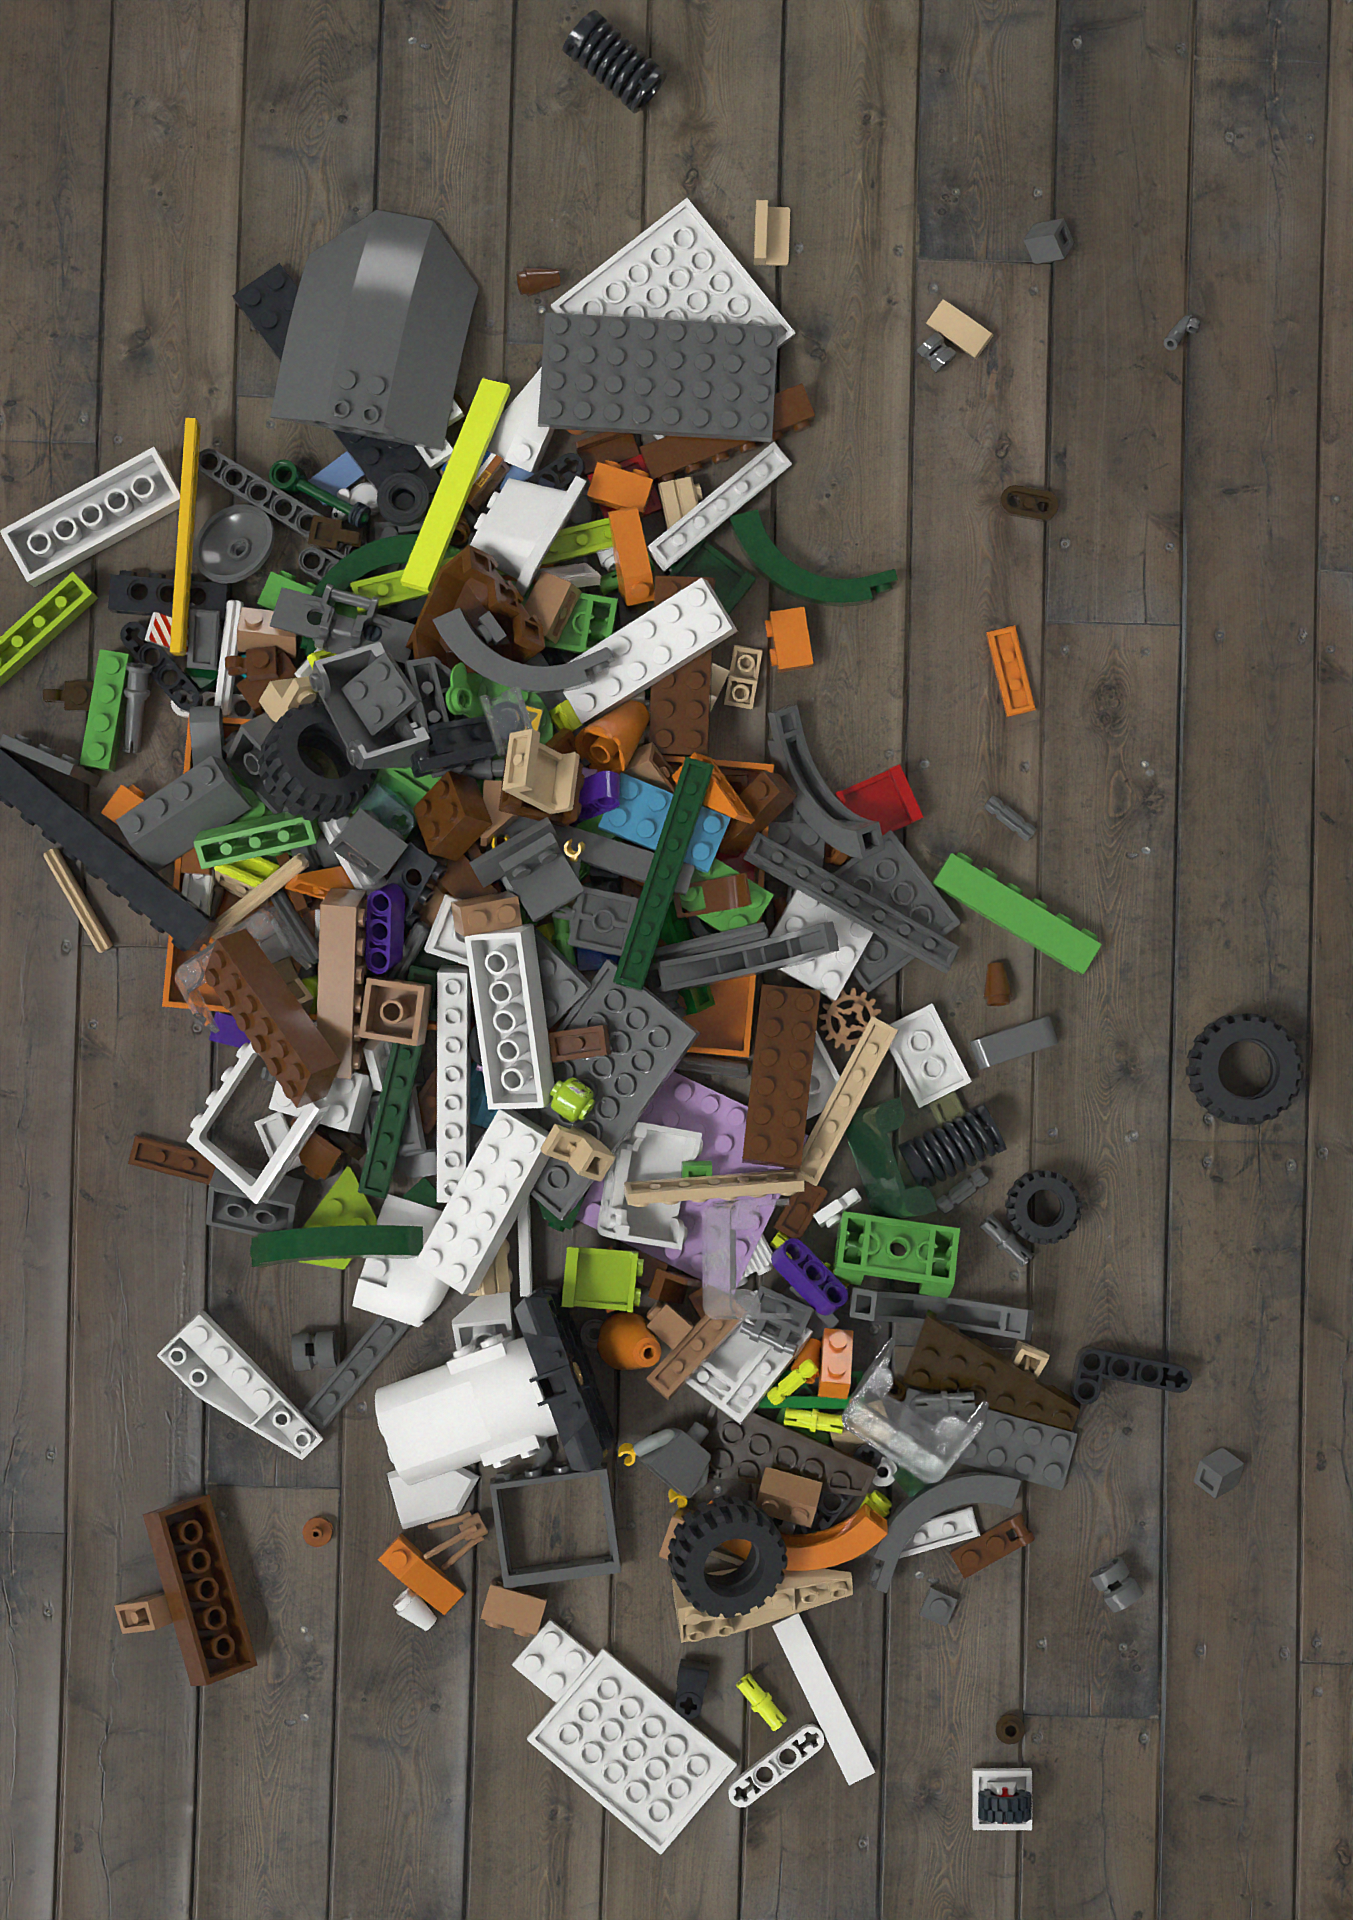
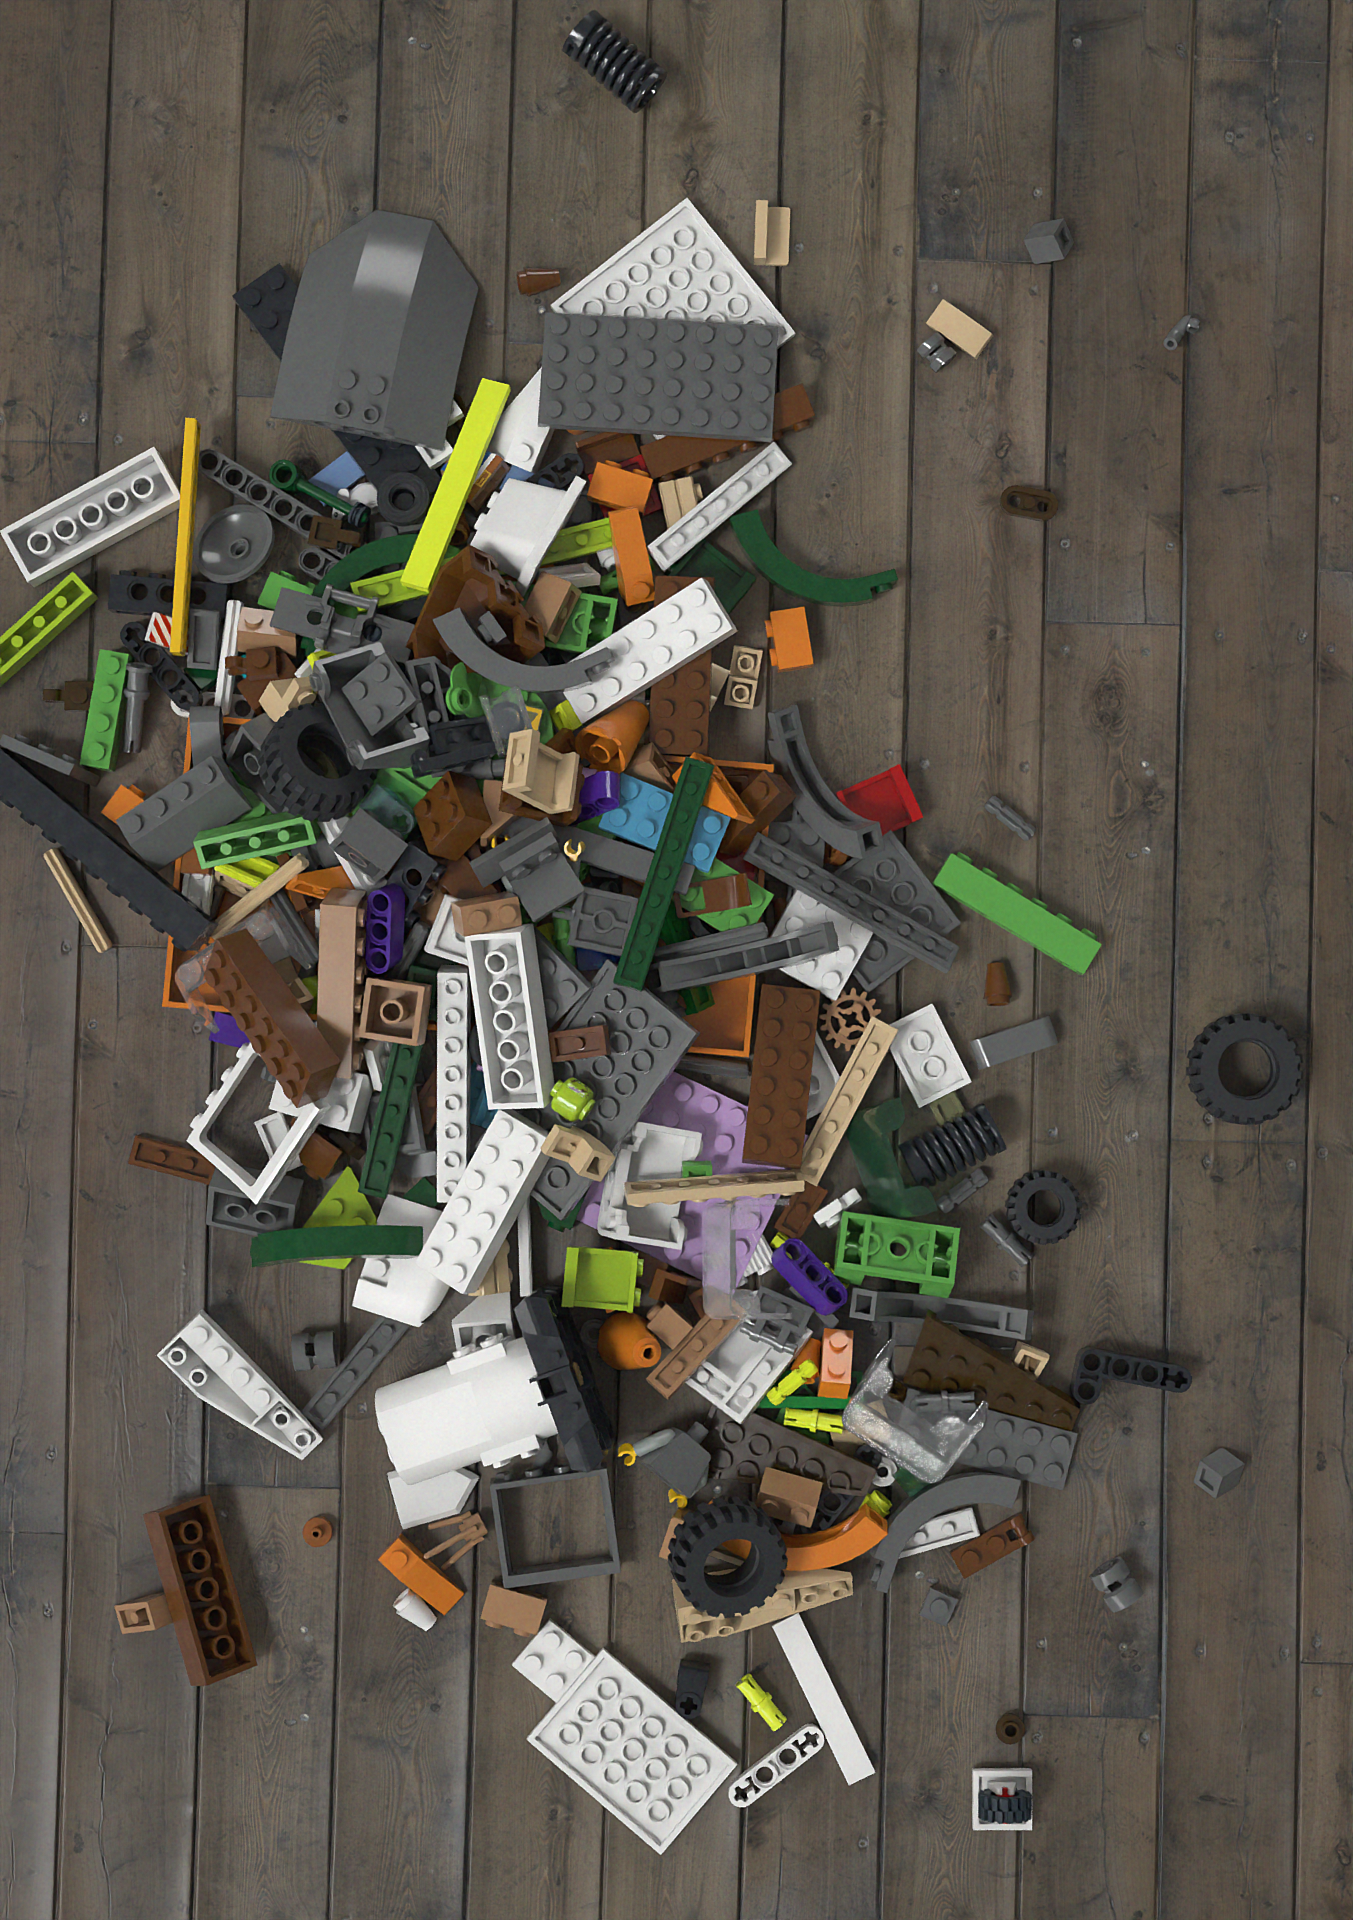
orange tile [986,625,1036,718] -> none

